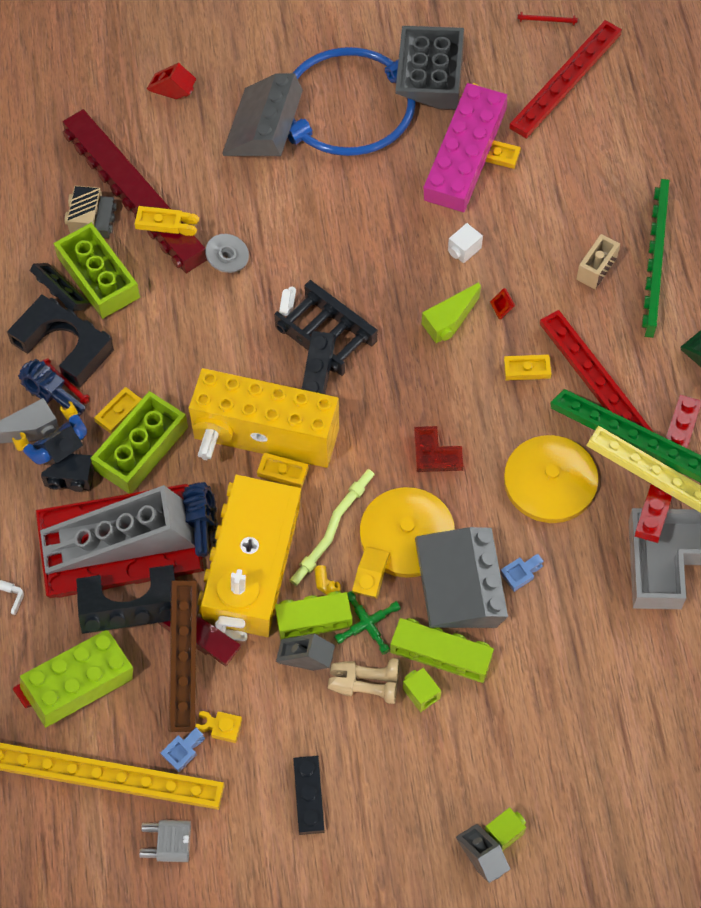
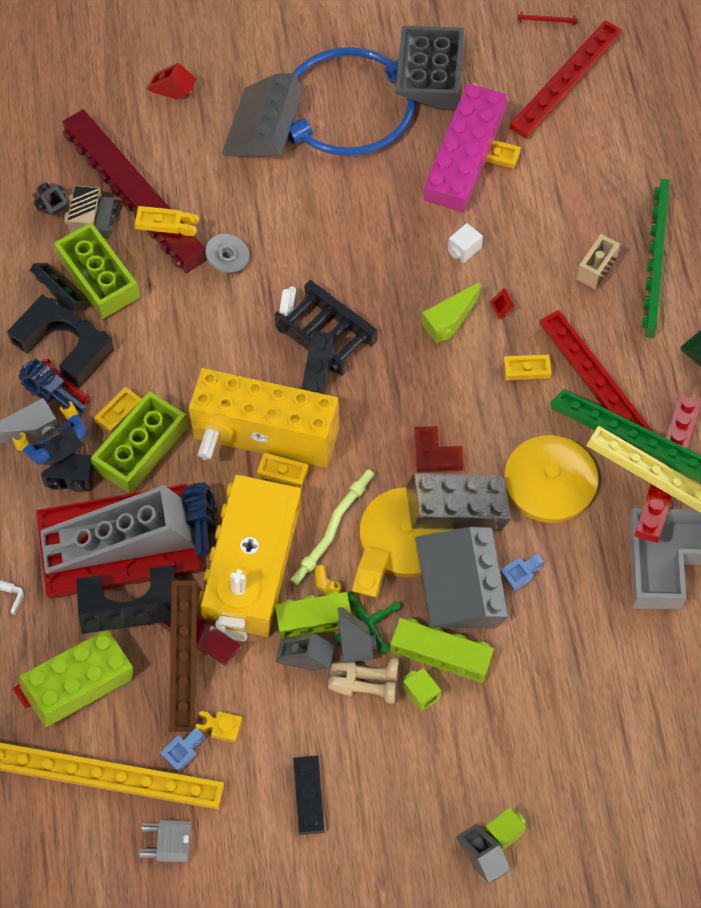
none -> black brick [32,182,68,215]
none -> dark grey slope [337,607,377,663]
none -> clear smoke brick [406,473,511,531]

